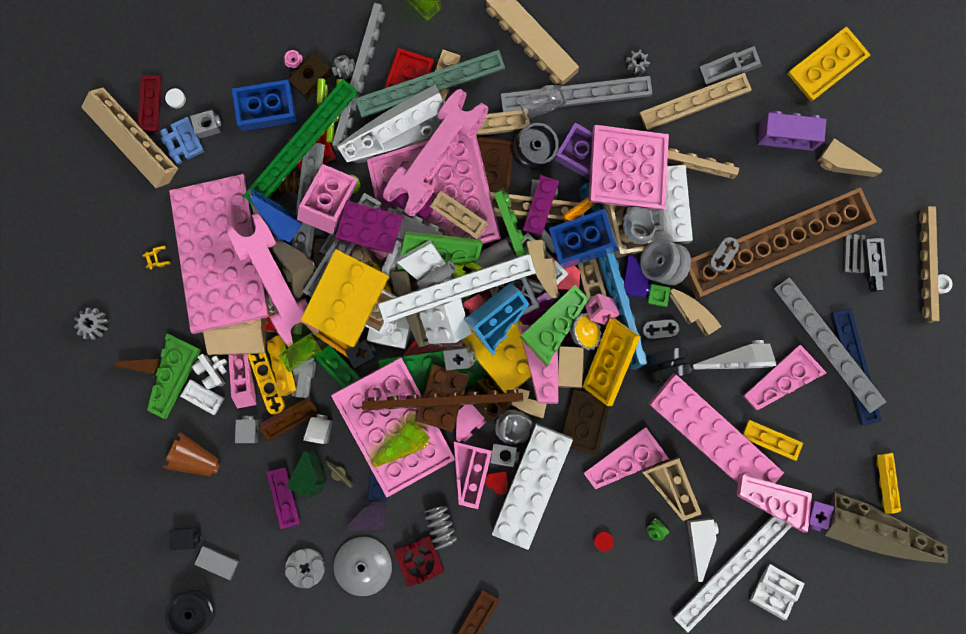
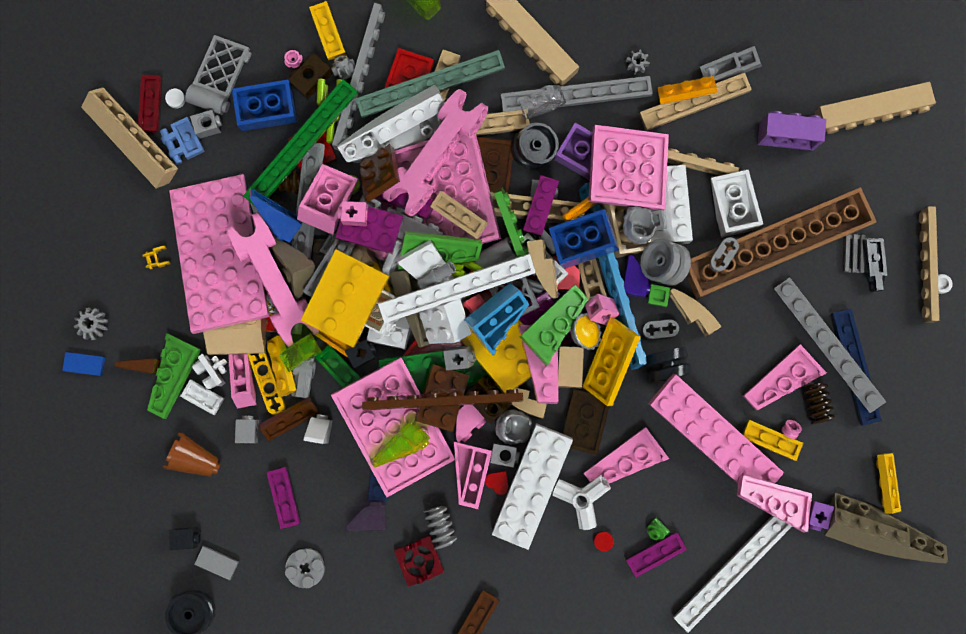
dark green slope [286,450,326,498] -> none
dark tan piece [325,460,353,488] -> none
light grey dish [334,537,392,596] -> none
tan wedge [642,456,701,521] -> none
white slope [687,518,718,582] -> none
white wedge [690,340,776,369] -> none
white slope [749,564,804,620] -> none
yellow plate [787,26,871,102] -> none
tan slope [817,138,882,177] -> none
none -> blue tile [62,352,105,376]
none -> light grey piece [185,35,252,115]
none -> yellow plate [309,1,346,61]
none -> bright pink brick [338,201,368,226]
none -> reddish brown plate [359,144,400,202]
none -> white piece [553,475,611,530]
none -> magenta plate [625,532,687,578]
none -> light orange plate [657,76,717,104]
none -> white slope [711,170,763,238]
none -> bright pink bush [782,420,802,439]
none -> dark brown piece [802,383,835,424]
none -> tan brick [815,82,936,134]

